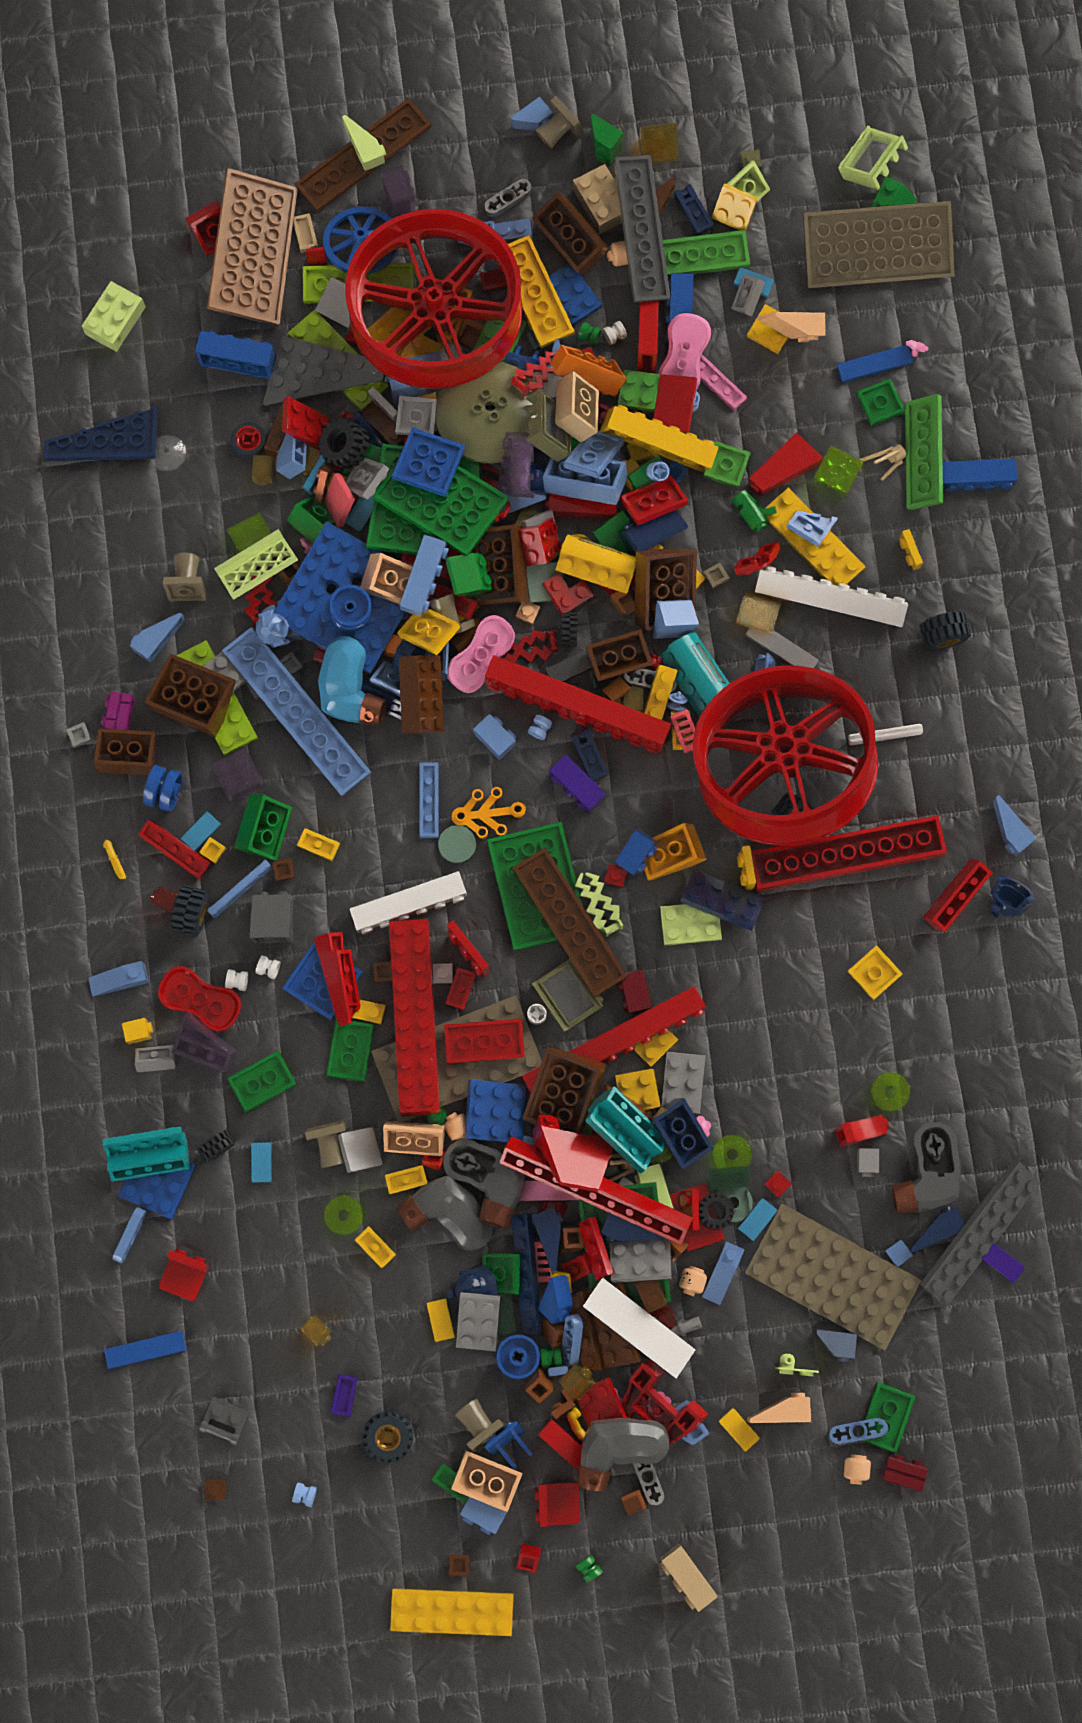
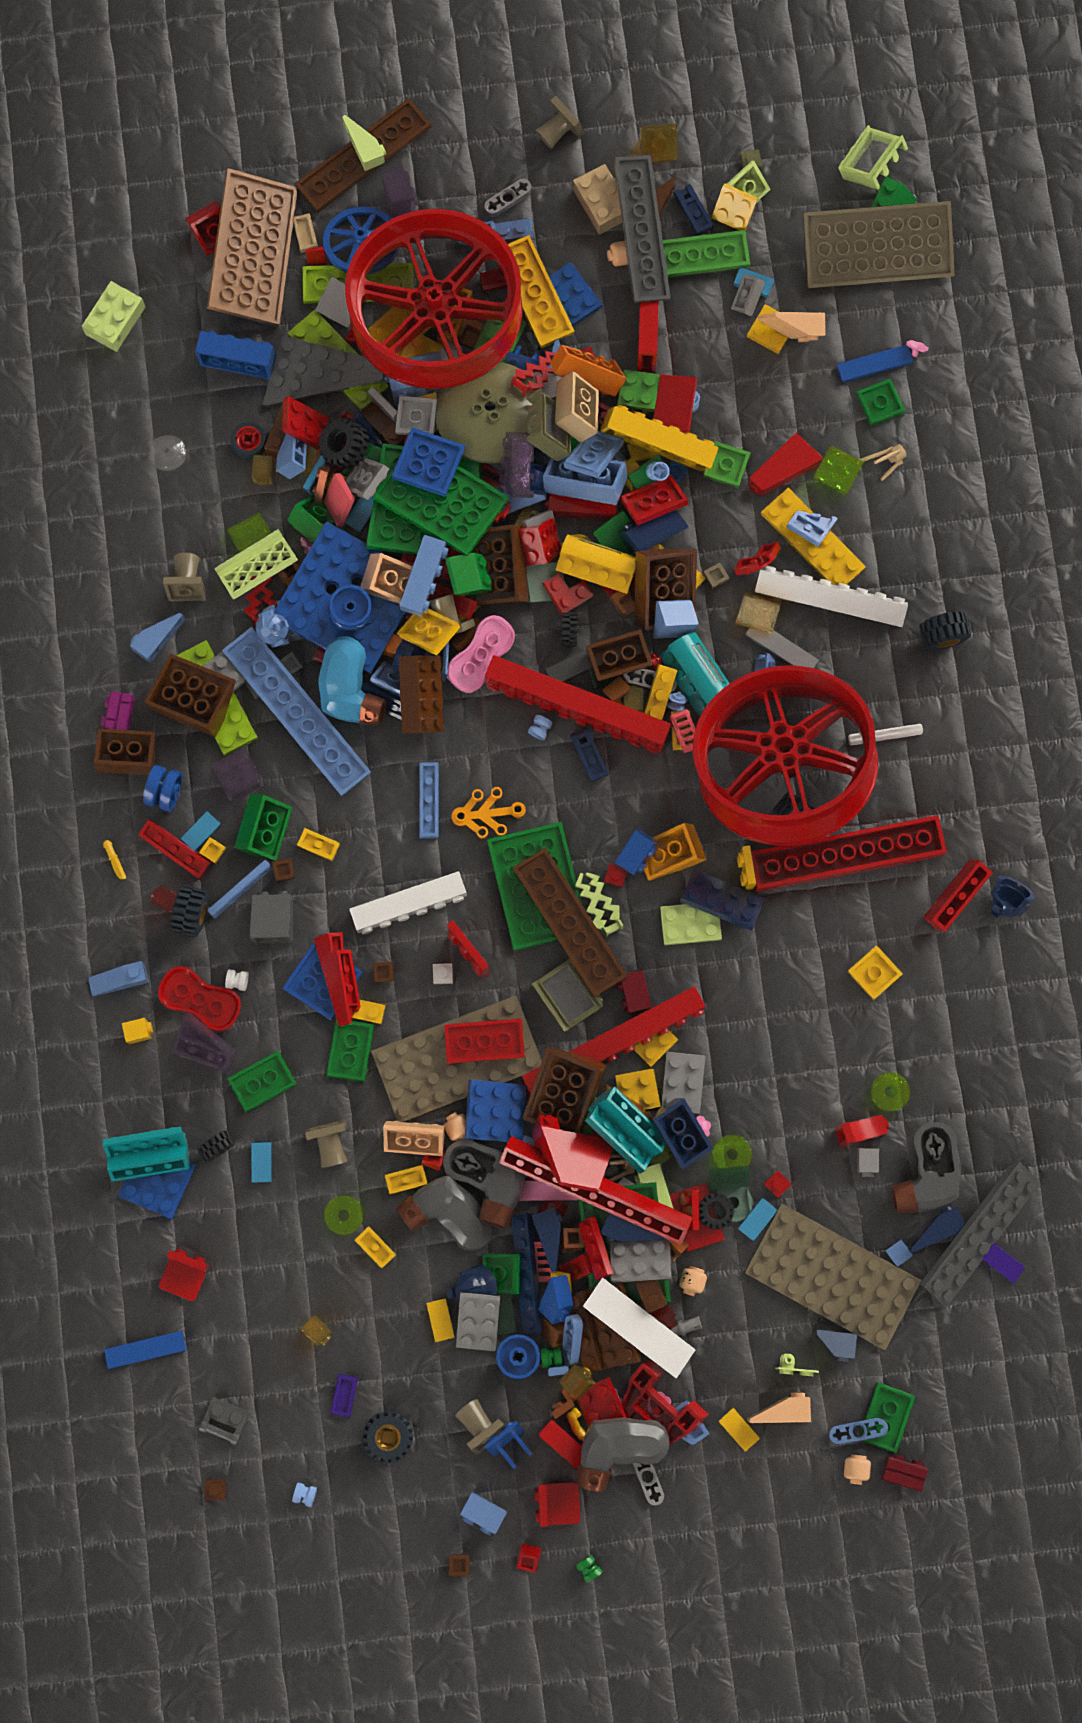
dark blue wing [44,405,158,461] -> none
light grey plate [66,722,92,748] -> none
medium blue beam [112,1207,147,1264] -> none
light grey slope [135,1045,176,1072] -> none
white wheel [256,955,281,979] -> none
light grey tile [337,1127,383,1173] -> none
red brick [389,919,441,1117] -> none
yellow plate [390,1588,514,1636] -> none
green plate [427,1108,447,1125] -> none
green plate [432,1463,469,1504] -> none
sand green tile [438,825,476,864] -> none
red plate [445,968,476,1011] -> none
light nougat slope [451,1450,522,1512] -> none
medium blue brick [473,714,516,760] -> none
red piece [504,630,560,663] -> none
medium blue slope [511,97,553,131] -> none
light nougat plate [515,602,540,625] -> none
dark orange brick [525,1368,553,1404] -> none
white wheel [527,1004,547,1025] -> none
reddish brown brick [532,192,610,275] -> none
dark purple brick [549,754,606,814] -> none
green wheel [578,322,602,346] -> none
green slope [590,114,623,166] -> none
white wheel [602,321,627,345] -> none
dark orange panel [620,1489,647,1516] -> none
bright pink plate [658,313,711,390] -> none
tan brick [660,1543,718,1612] -> none
blue brick [665,273,693,343] -> none
bright pink tile [699,355,747,411] -> none
medium blue slope [702,1242,745,1305] -> none
green piece [731,490,777,532] -> none
yellow plate [899,529,923,571] -> none
bright green plate [905,394,943,510] -> none
blue brick [942,459,1018,492] -> none
medium blue slope [993,795,1037,856] -> none

